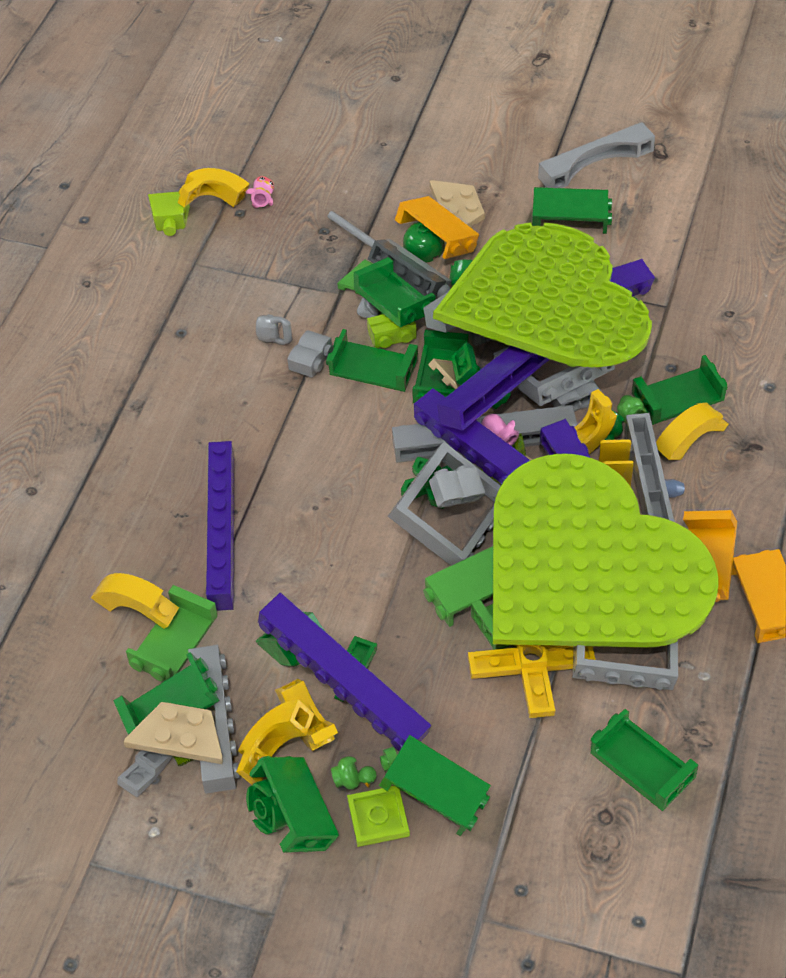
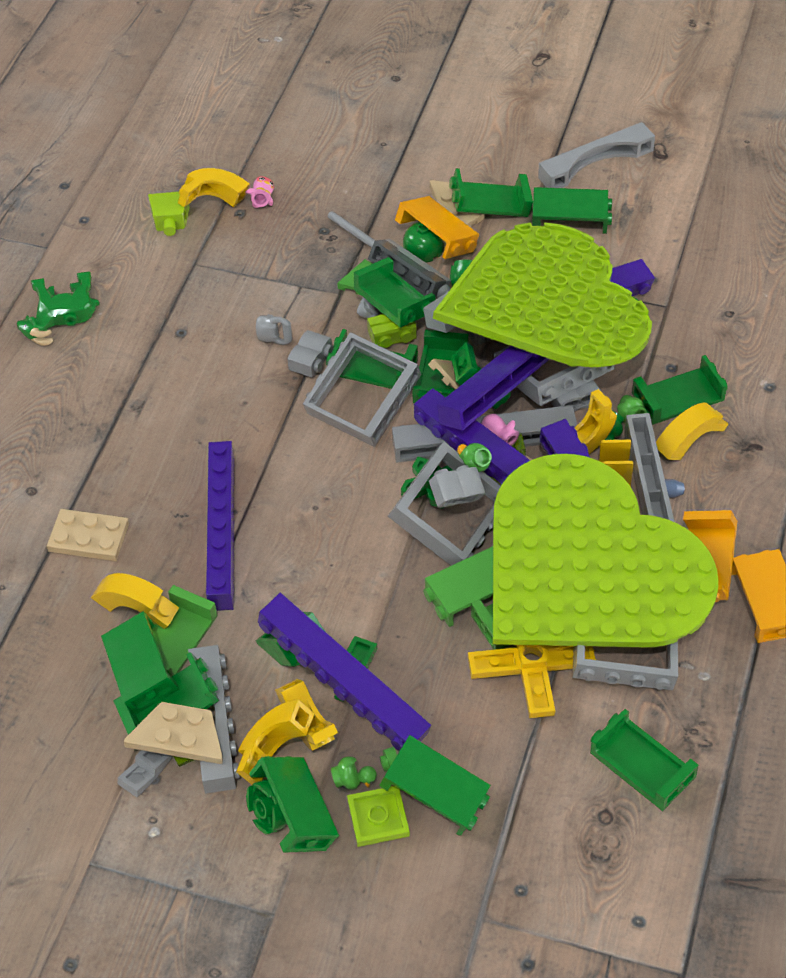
none -> green animal [17,271,100,346]
none -> tan plate [47,509,129,561]
none -> green panel [101,611,179,714]
none -> light grey window [303,332,421,447]
none -> green panel [449,168,533,217]
none -> bright green animal [458,443,492,472]

